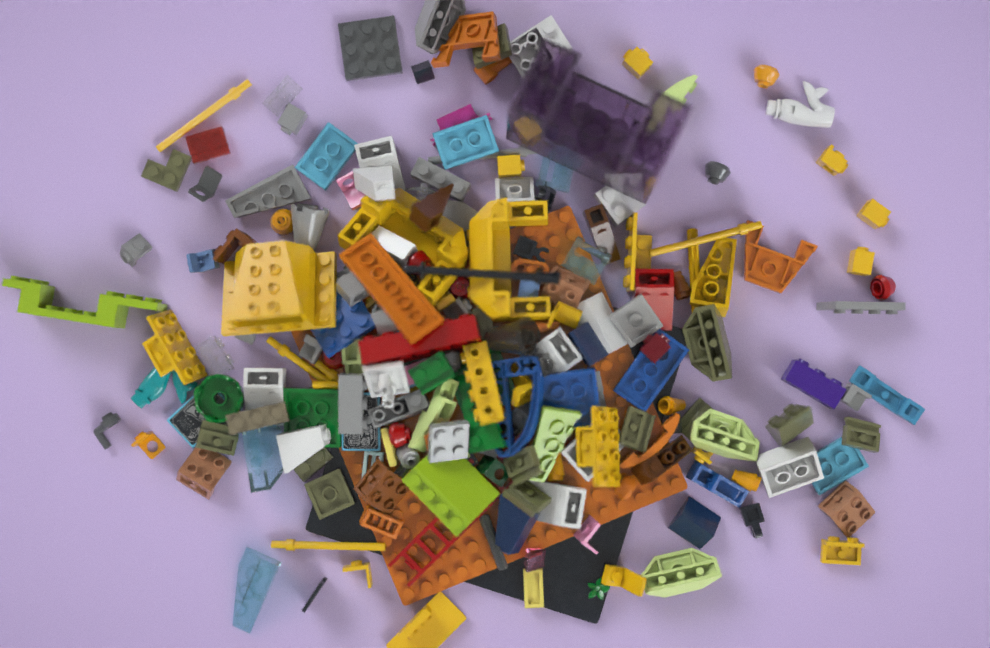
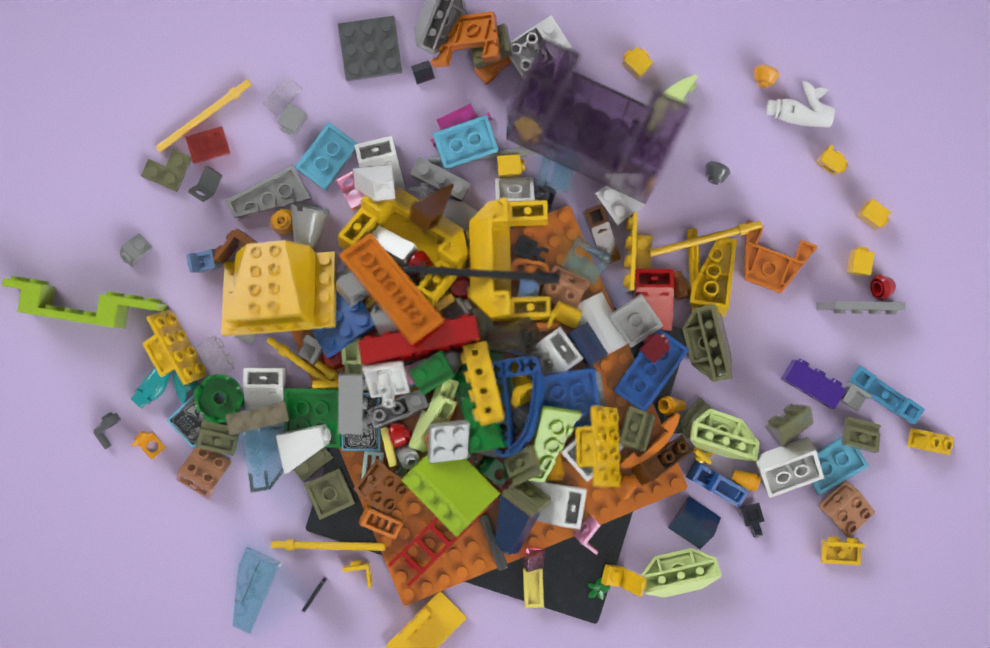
none -> yellow bracket [907,428,954,455]

